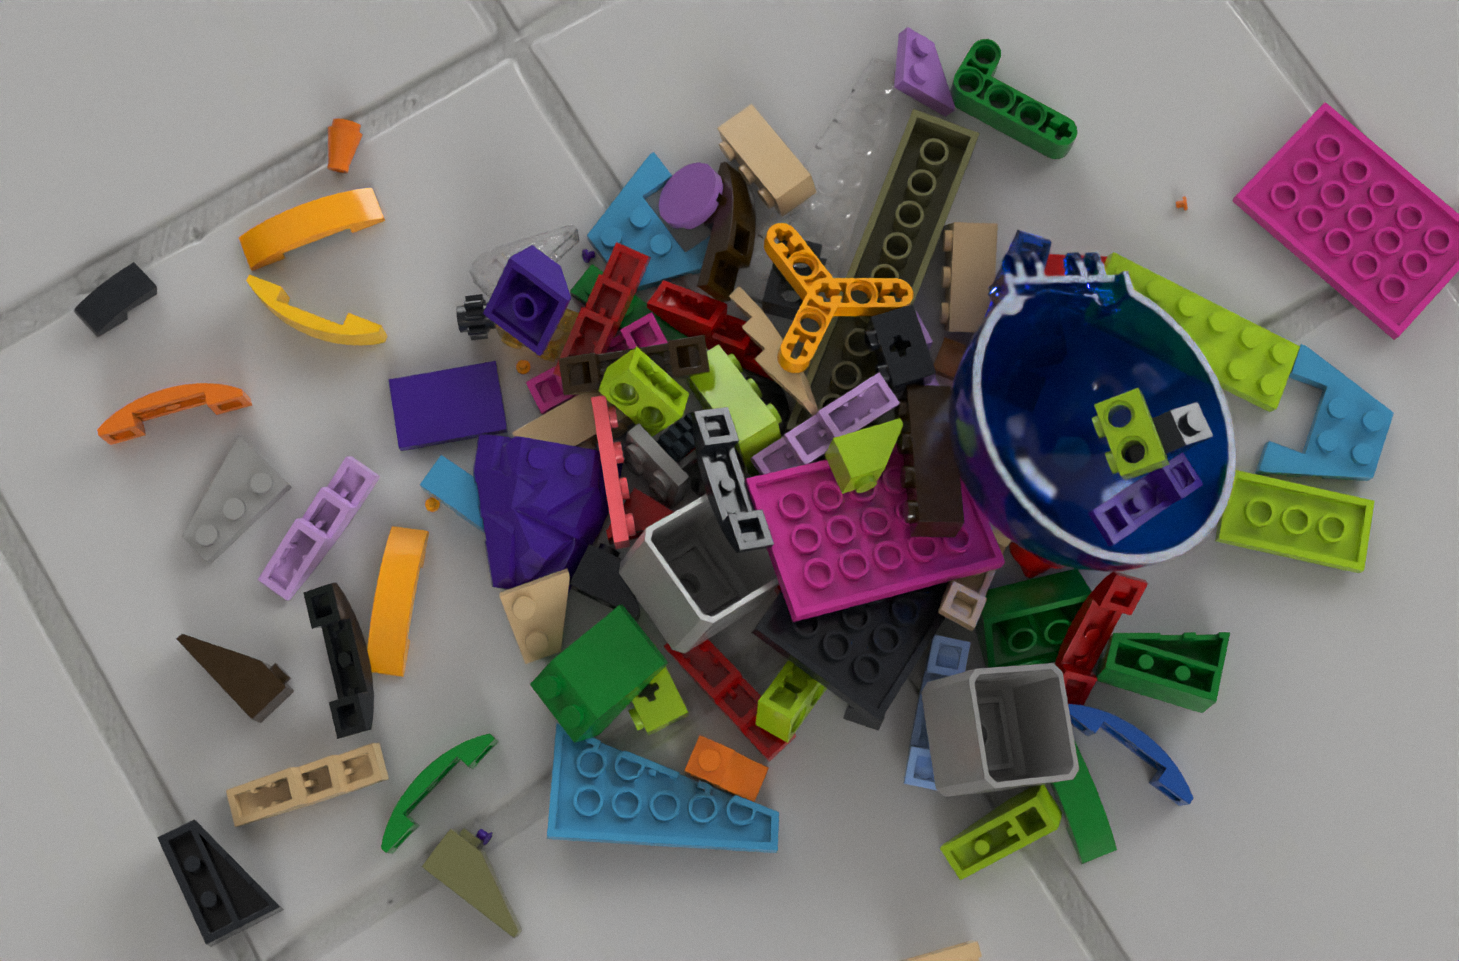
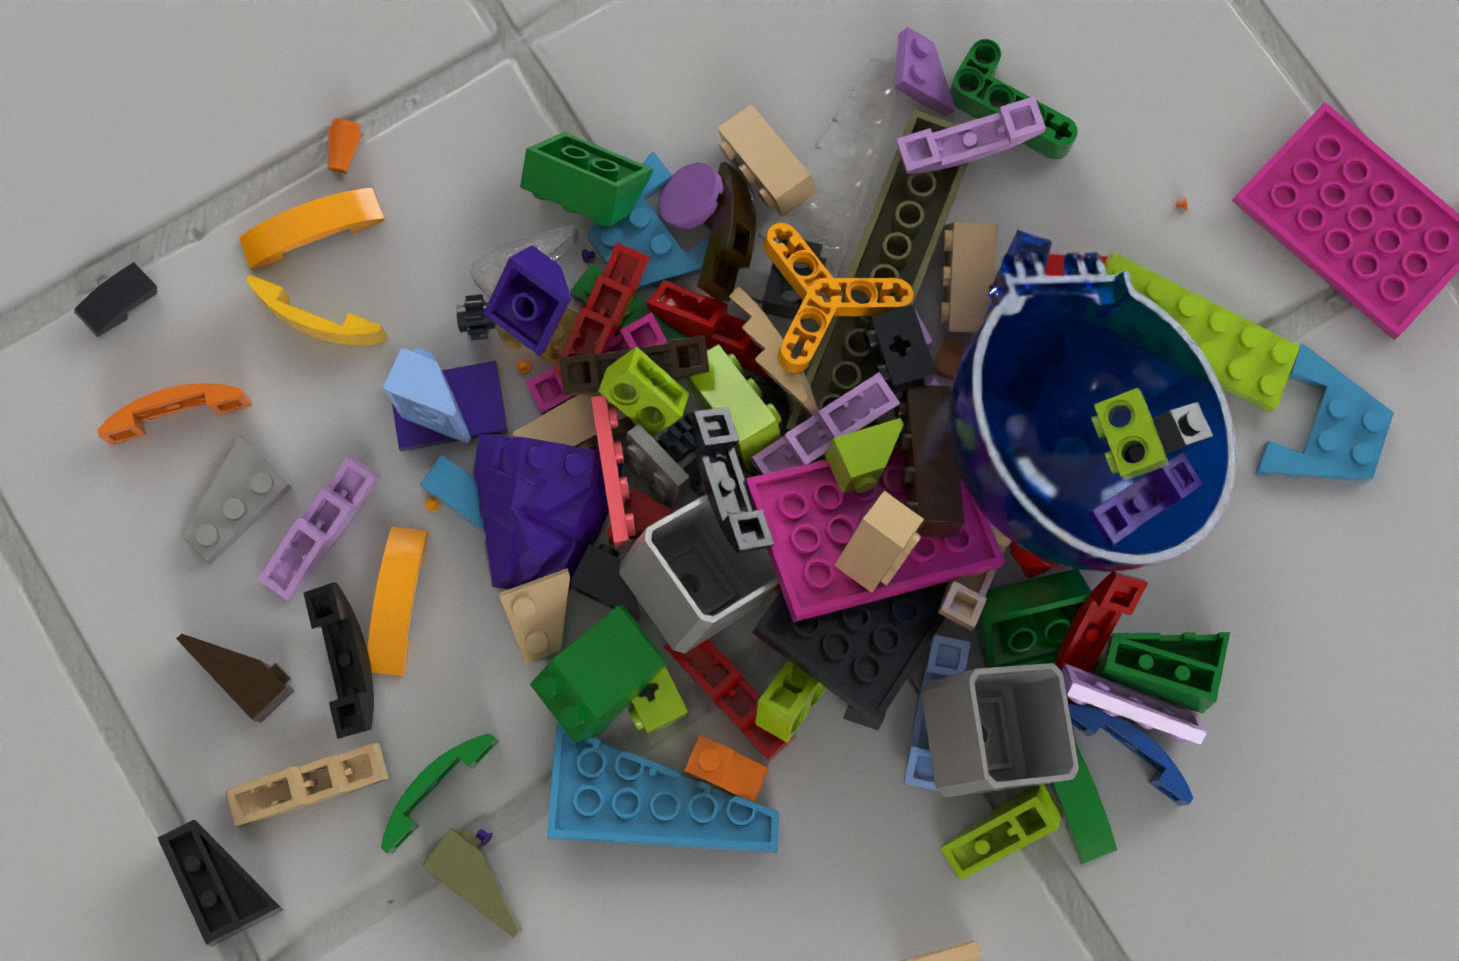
lime plate [1215,469,1375,573] -> none
none -> light blue slope [383,347,471,444]
none -> green slope [520,132,653,226]
none -> tan wedge [834,491,924,593]
none -> lavender slope [896,96,1046,174]
none -> lavender plate [1062,664,1208,745]

